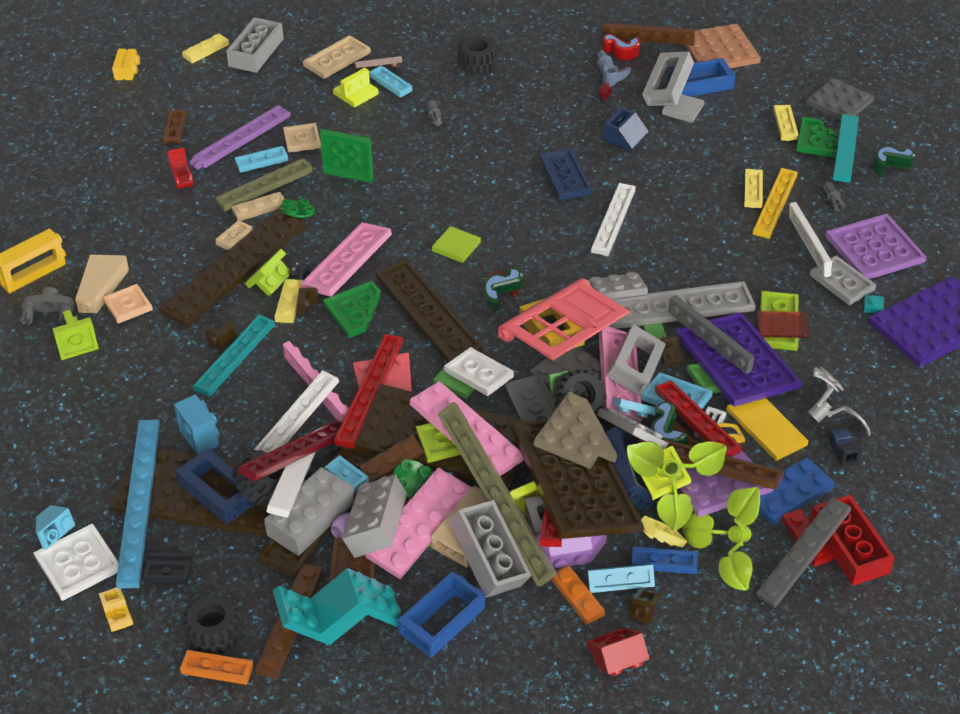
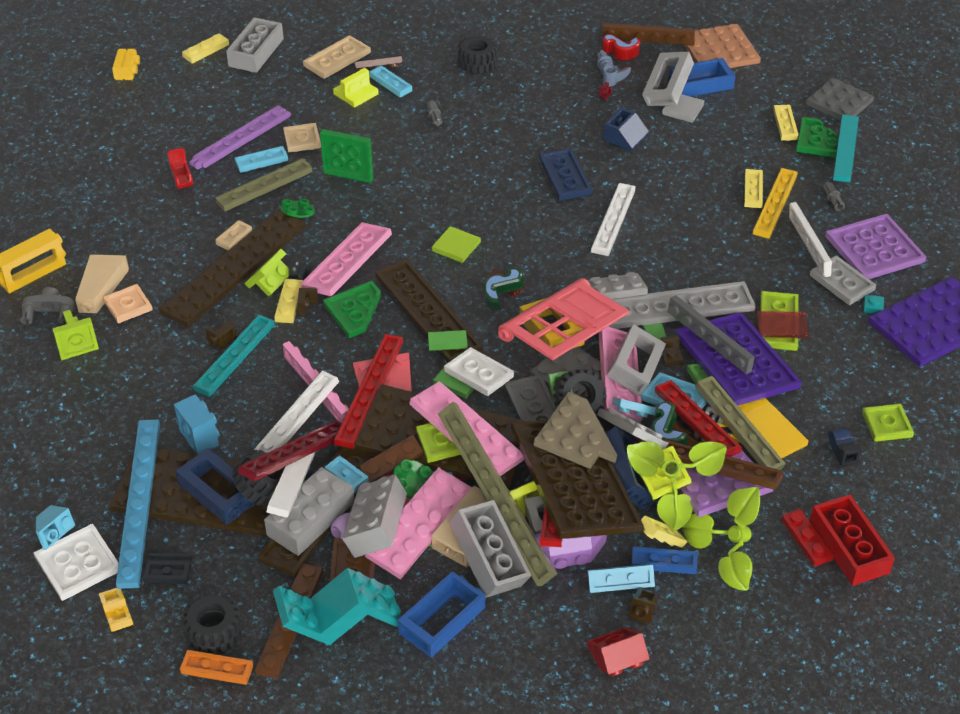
reddish brown plate [163,110,187,144] -> none
tan plate [231,192,284,221] -> none
orange plate [551,565,605,625] -> none
dark grey plate [756,497,851,608] -> none
blue plate [759,457,835,525] -> none
light grey plant [808,366,870,437] -> none
dark green animal [873,146,915,175] -> none
none -> bright green tile [428,330,467,351]
none -> olive plate [695,376,786,470]
none -> lime tile [862,404,914,442]

